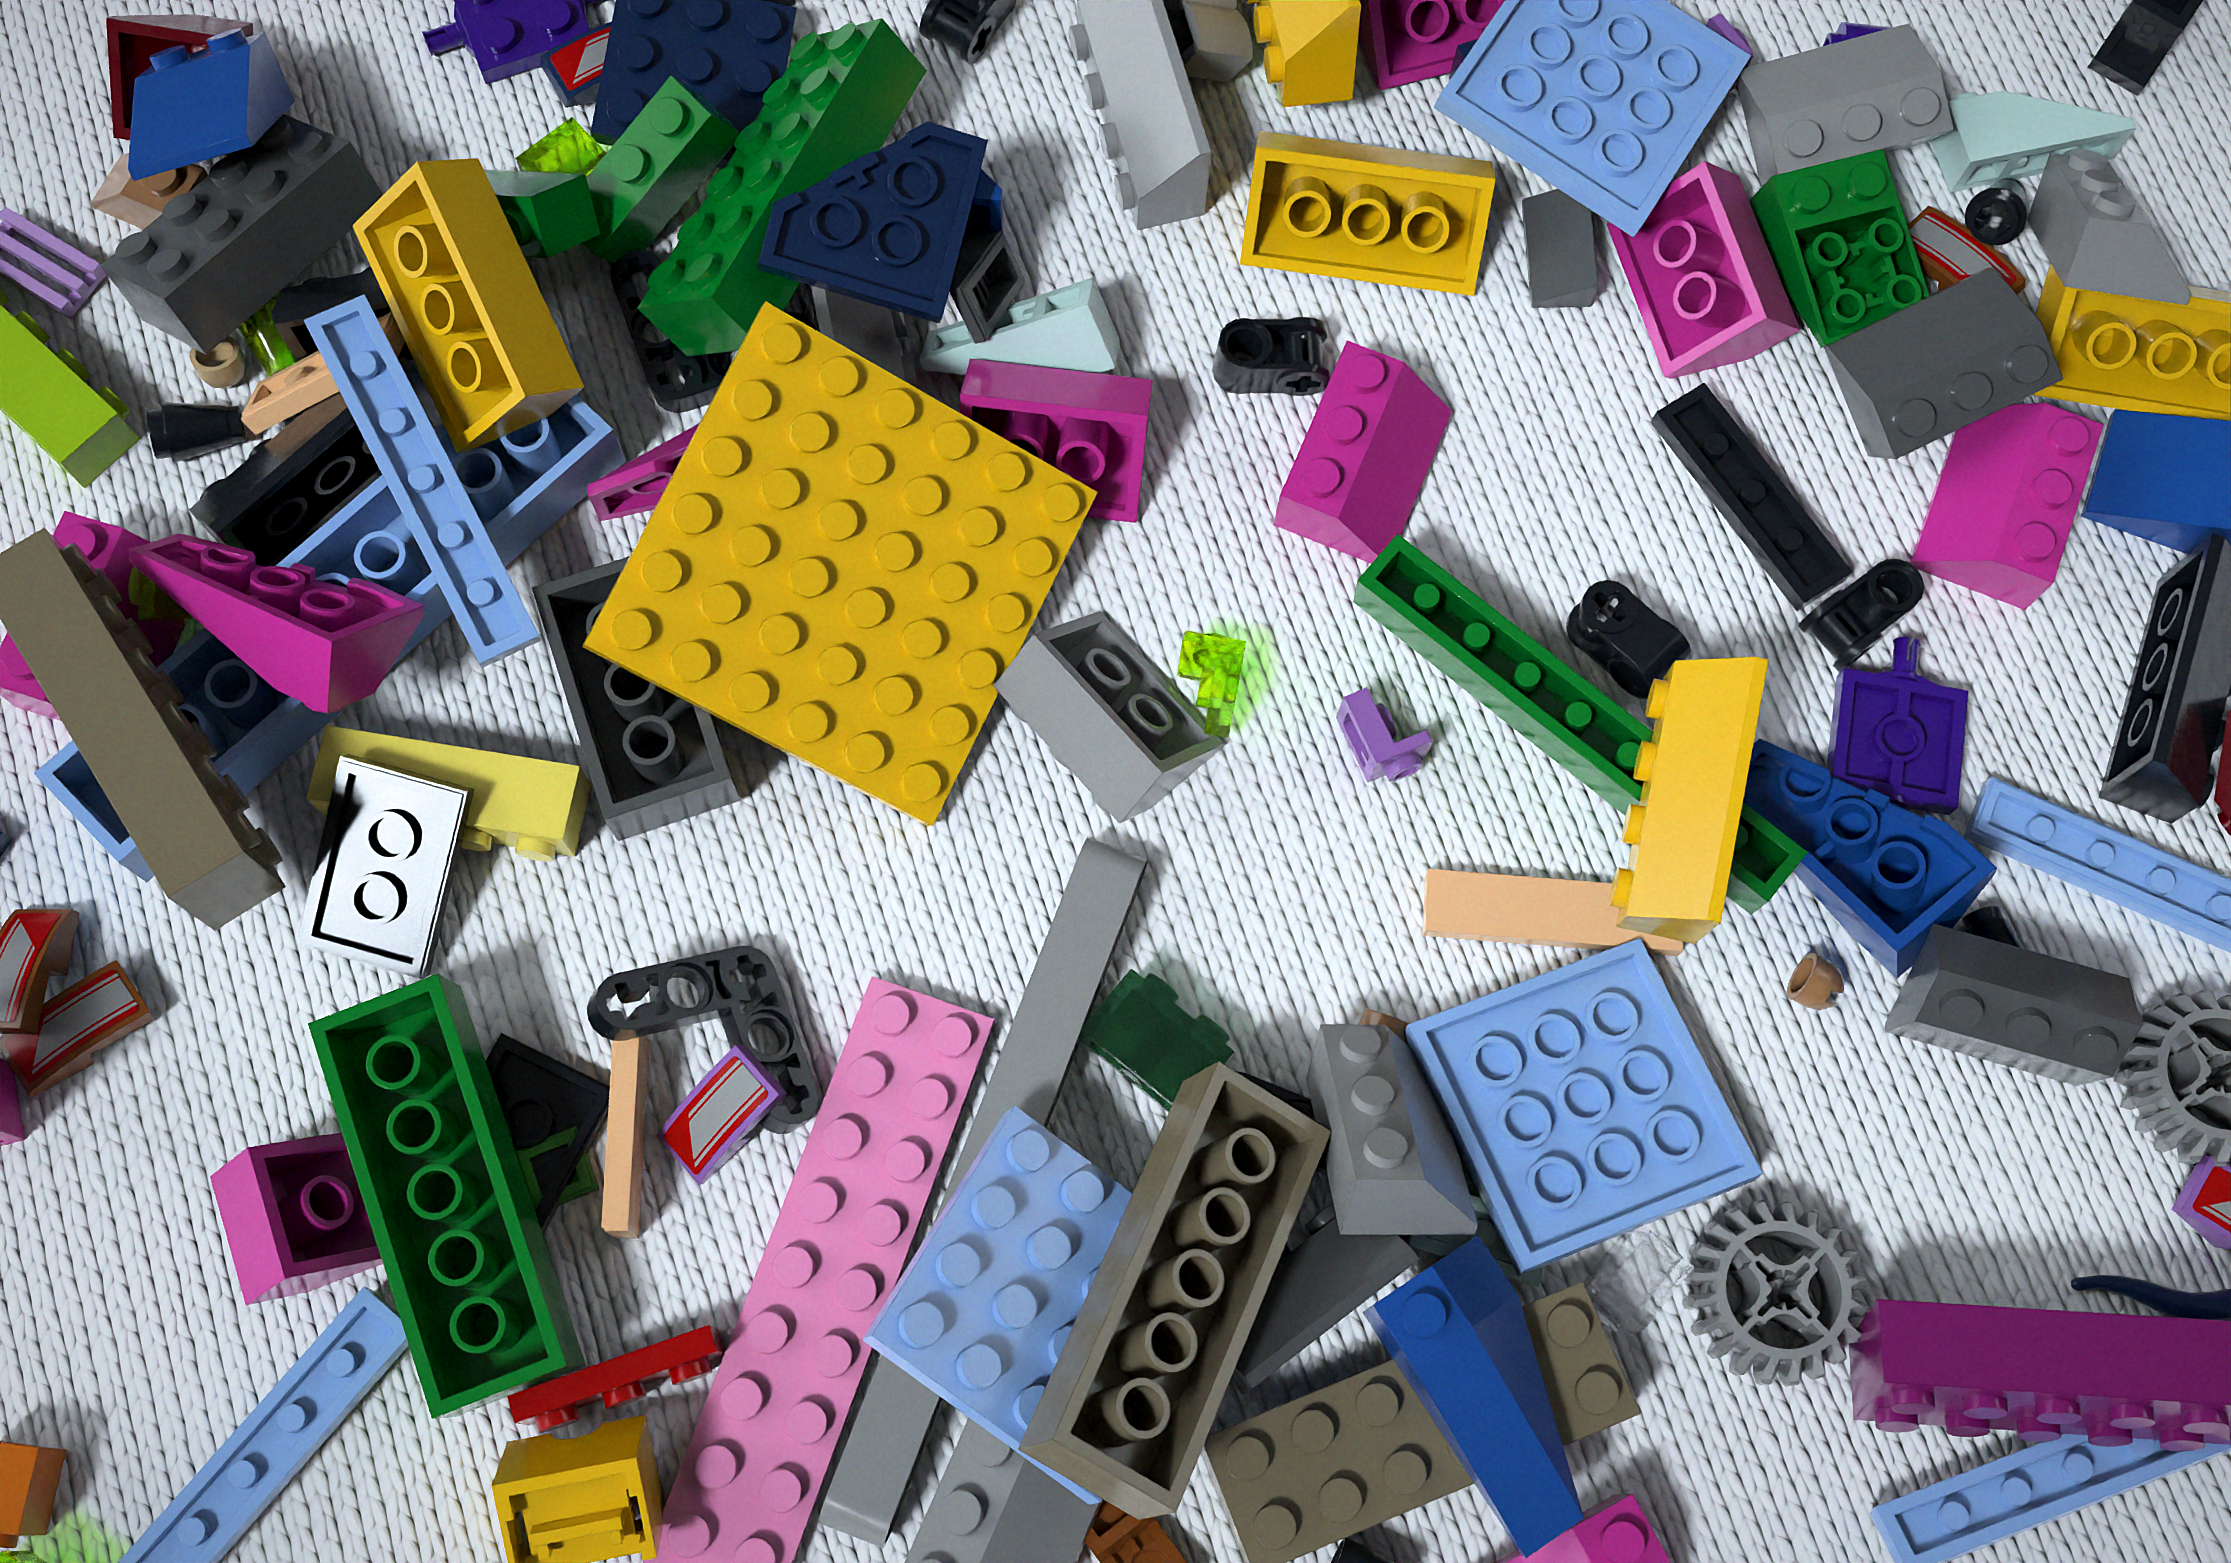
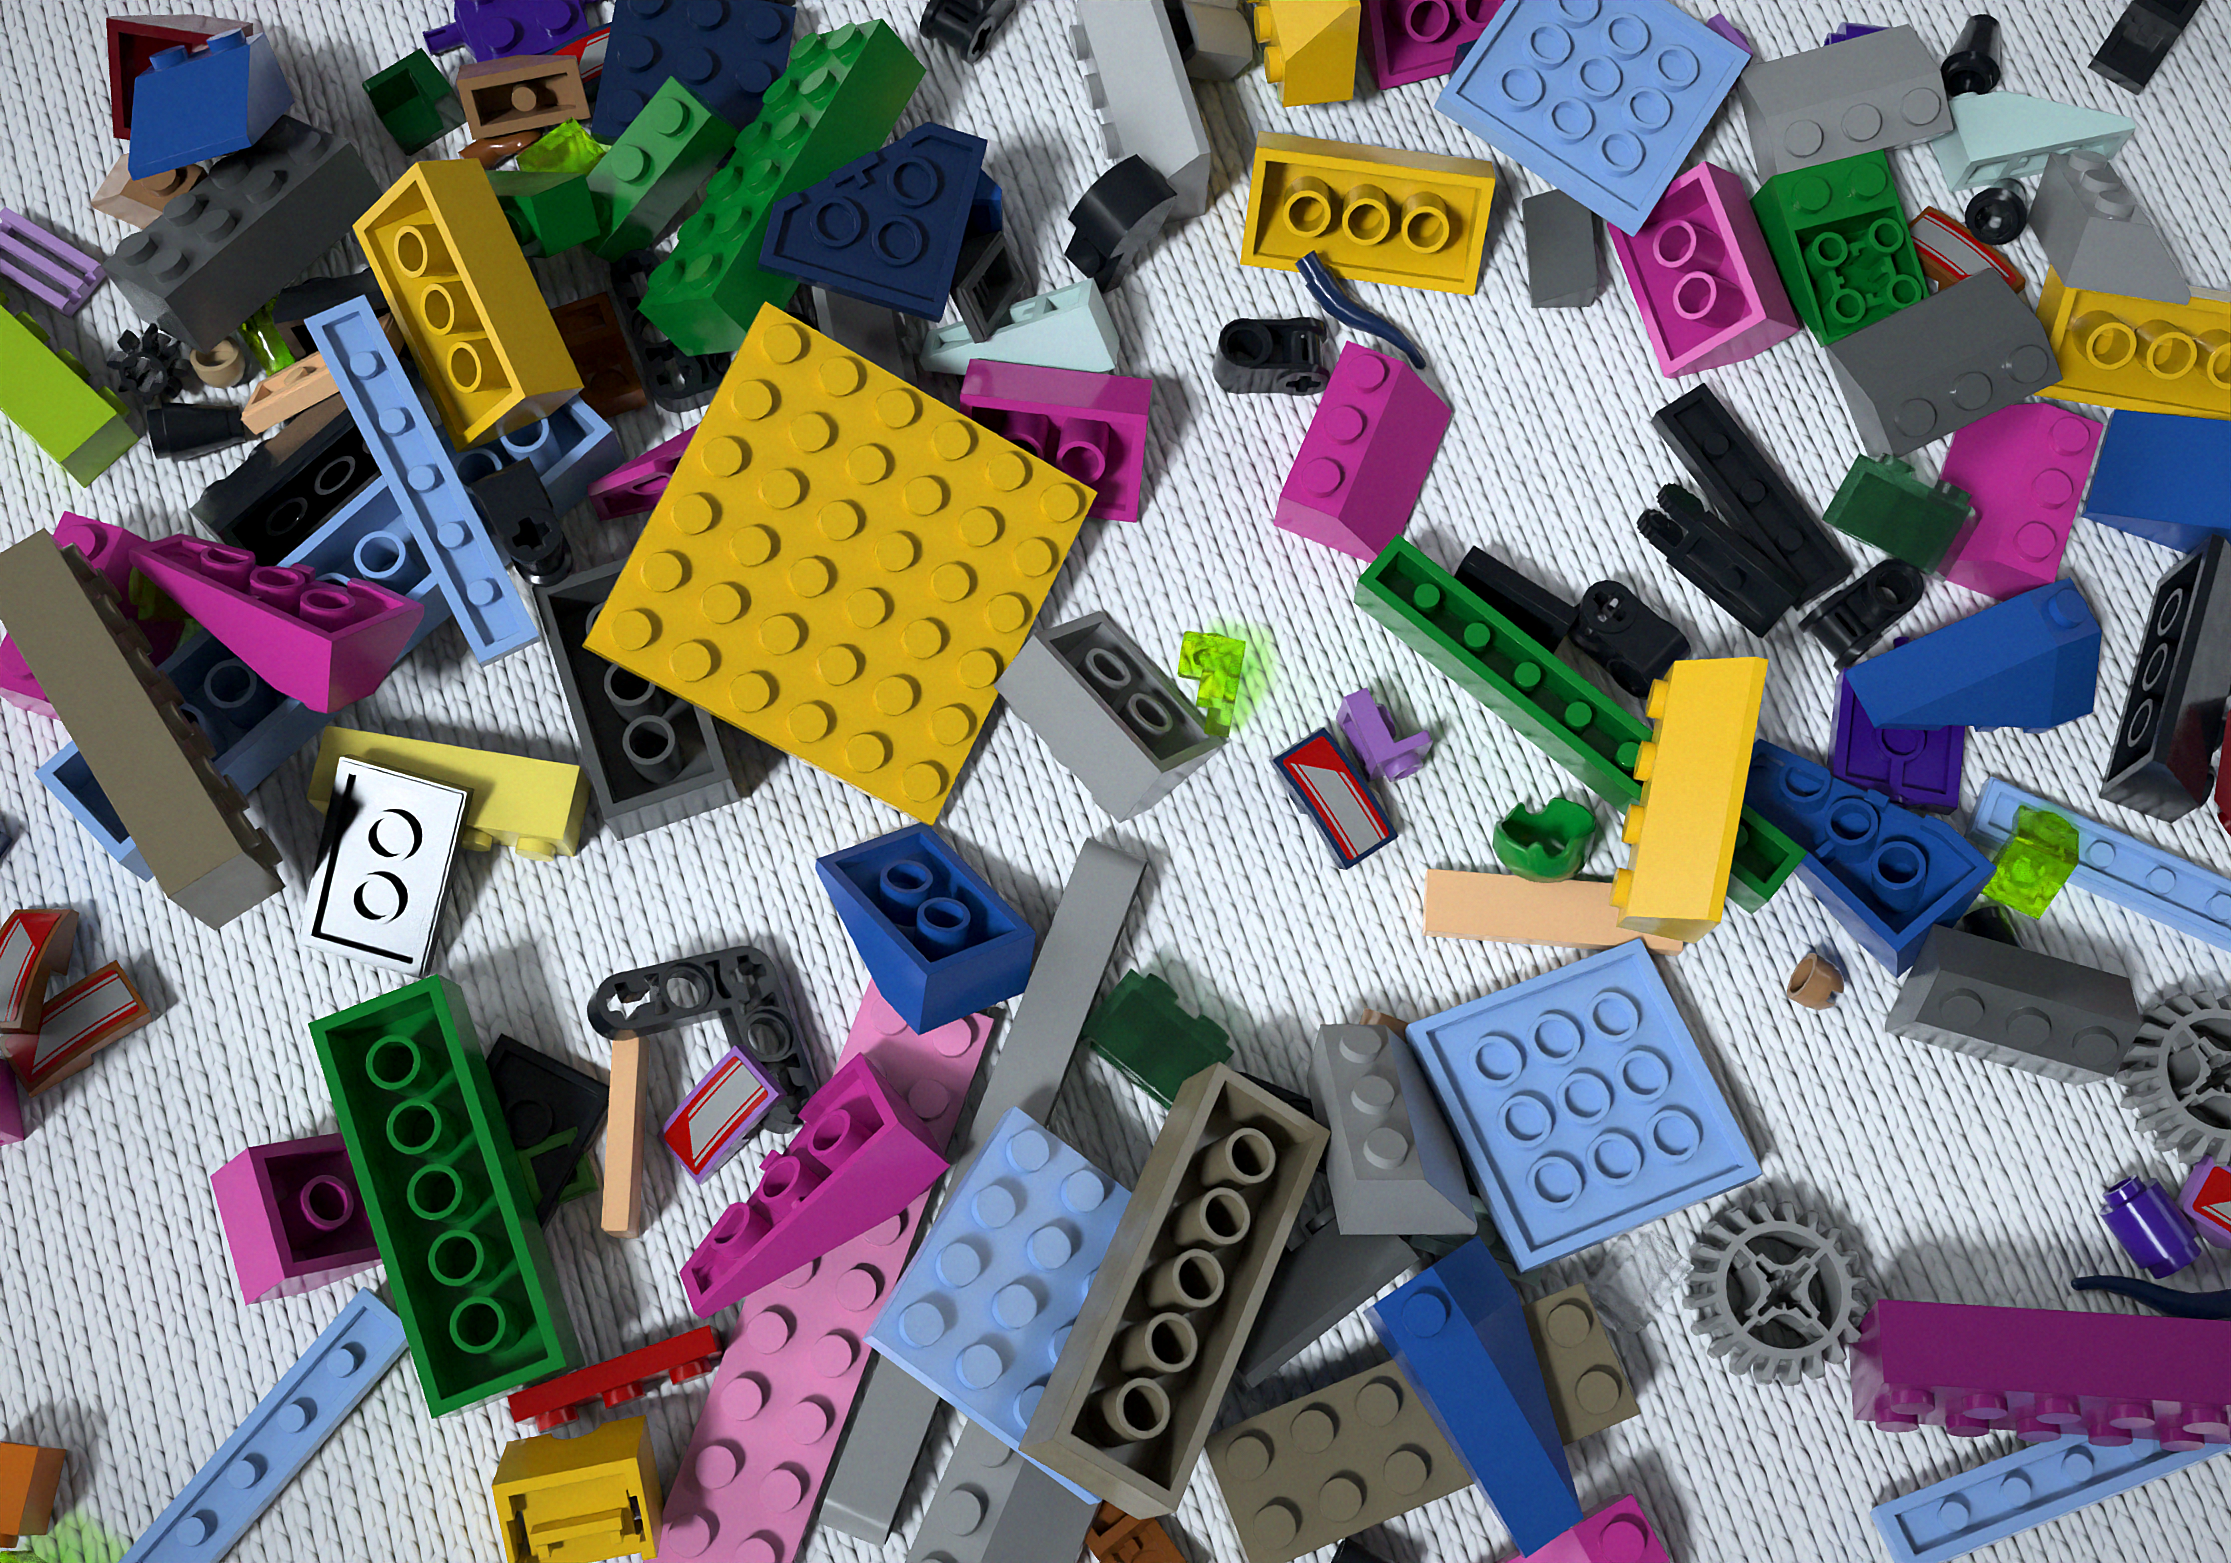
none -> black gear [107,323,193,405]
none -> dark green panel [362,47,467,156]
none -> medium nougat slope [456,55,591,140]
none -> dark orange arm [458,128,550,170]
none -> black piece [469,456,574,588]
none -> dark orange slope [549,291,648,420]
none -> dark pink wedge [679,1052,950,1320]
none -> blue slope [815,822,1036,1036]
none -> black brick [1064,154,1178,294]
none -> slope [1269,727,1399,870]
none -> dark blue animal [1295,250,1426,370]
none -> black plate [1454,545,1580,655]
none -> green hair [1492,797,1596,883]
none -> black hinge [1636,482,1805,638]
none -> clear green brick [1822,452,1982,584]
none -> blue wedge [1844,577,2102,734]
none -> black cone [1940,14,2000,97]
none -> clear neon green bracket [1980,805,2079,920]
none -> dark purple brick [2098,1174,2202,1279]

